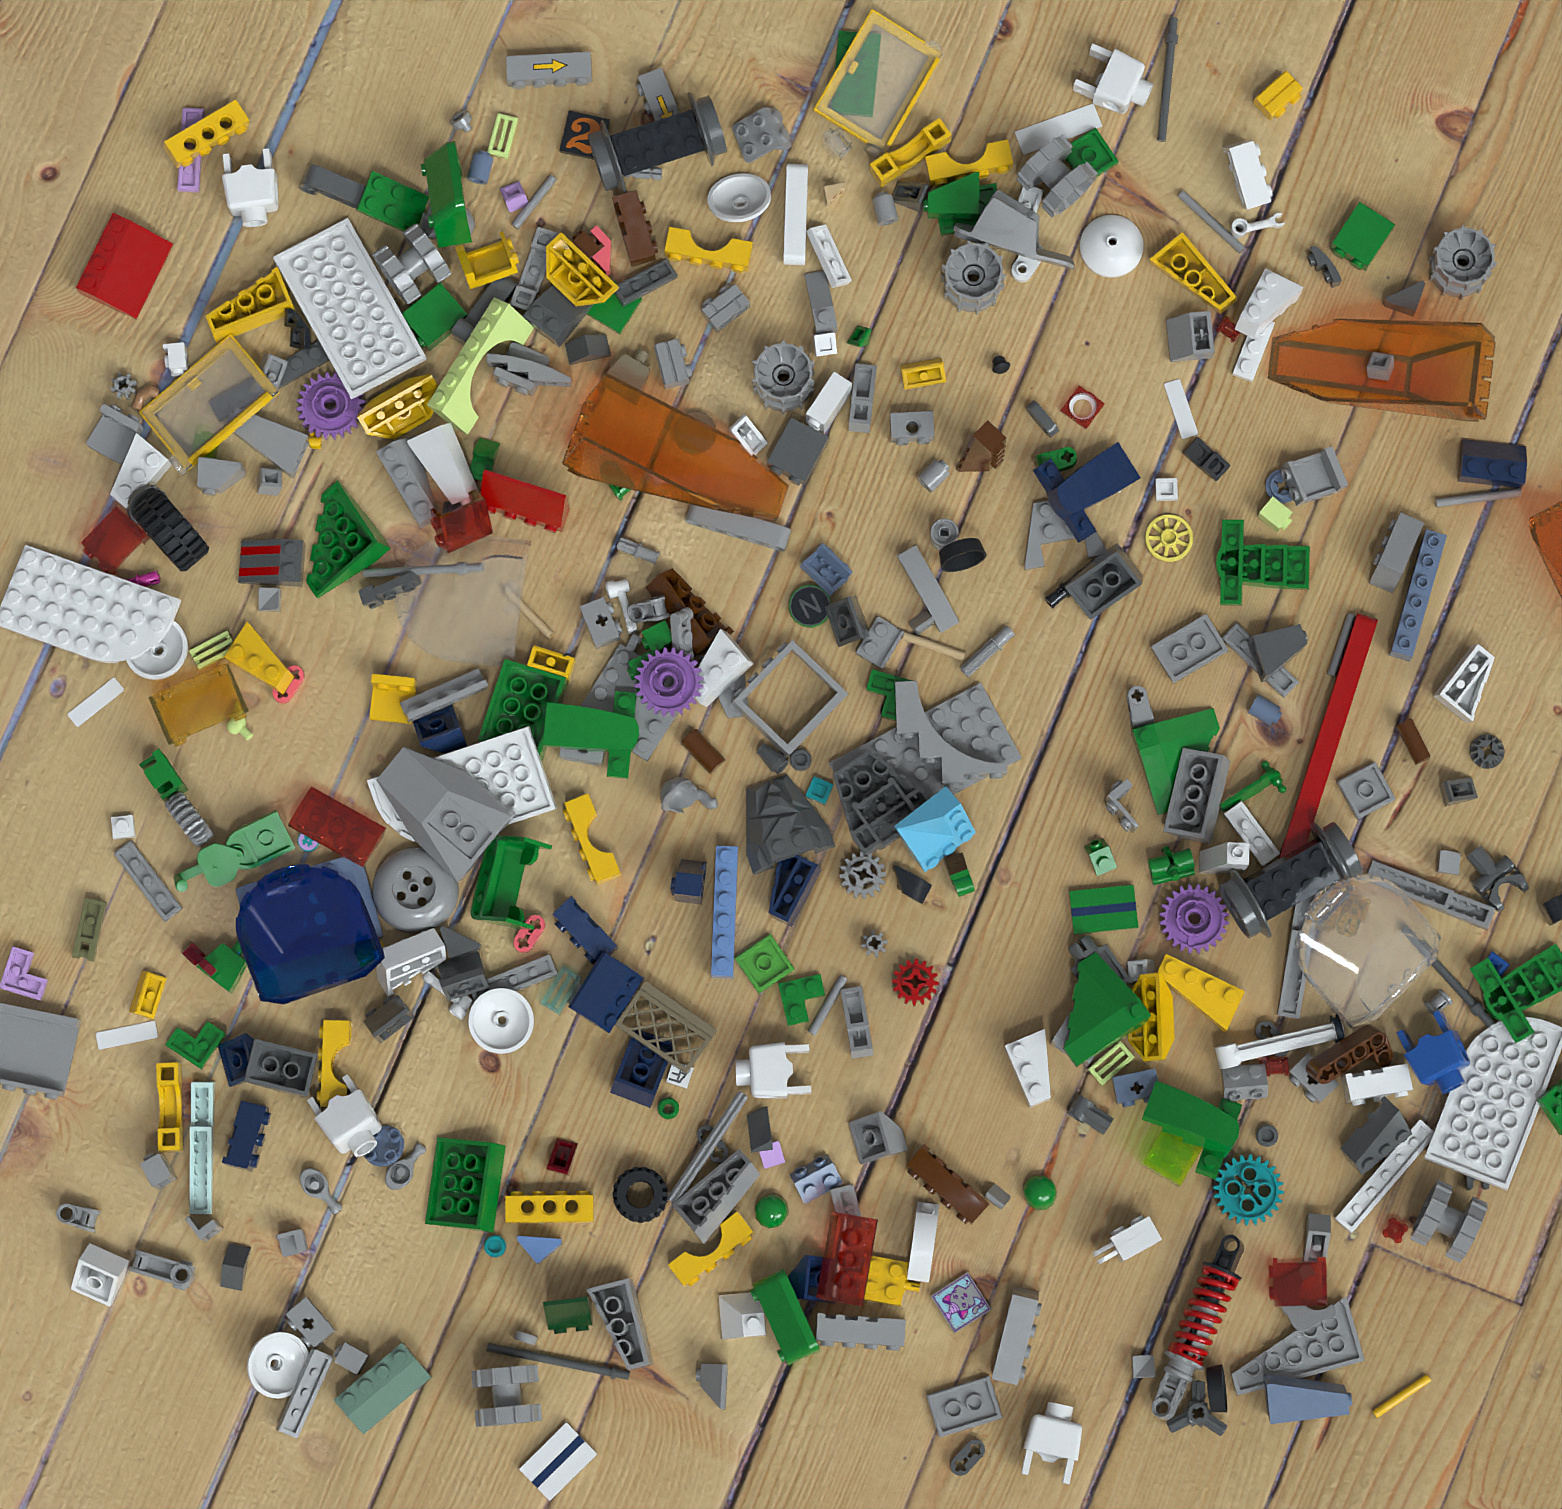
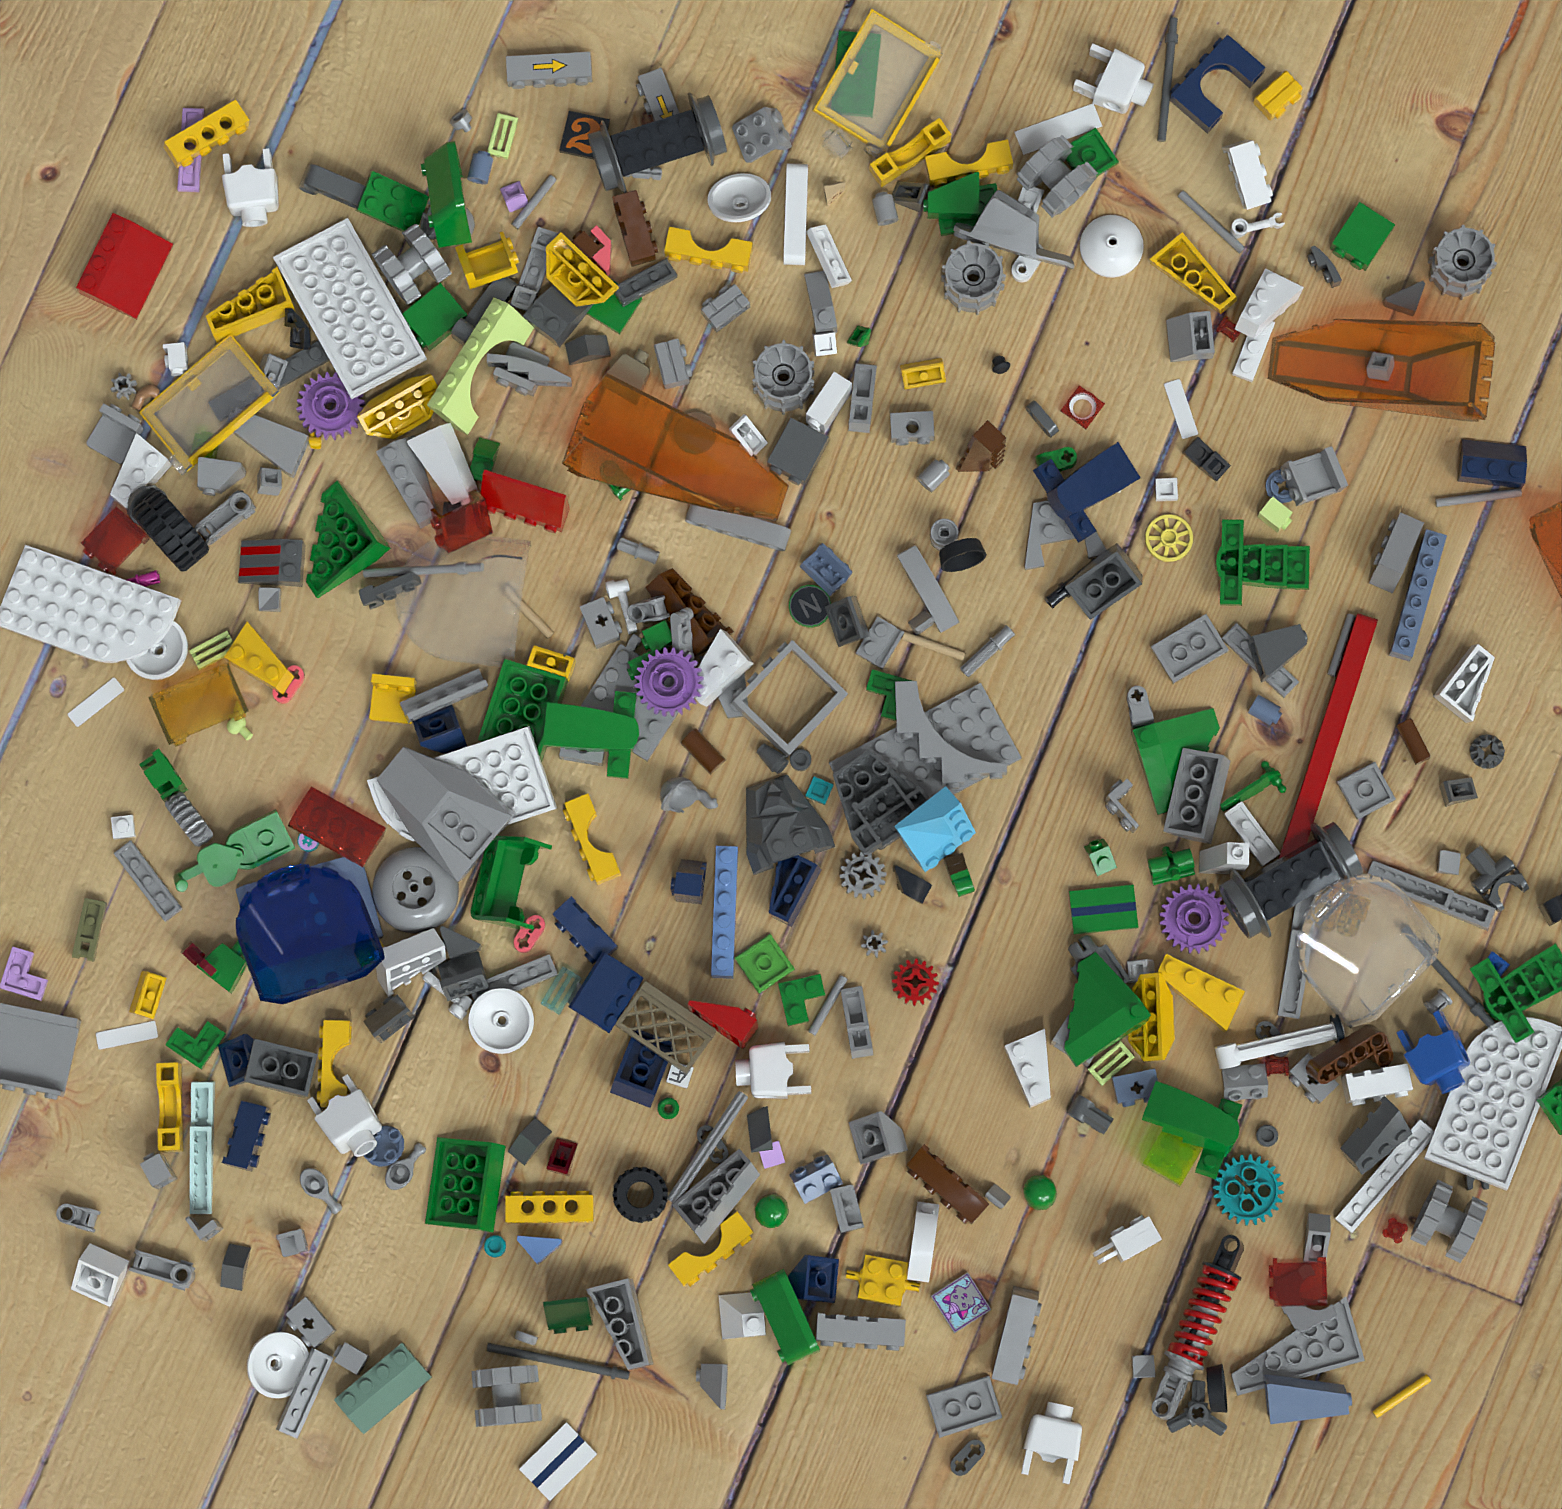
clear red slope [816,1211,878,1306] -> none
none -> light grey piece [194,490,256,546]
none -> dark grey slope [508,1118,552,1166]
none -> red slope [688,1000,758,1050]
none -> dark blue arch [1170,34,1266,134]

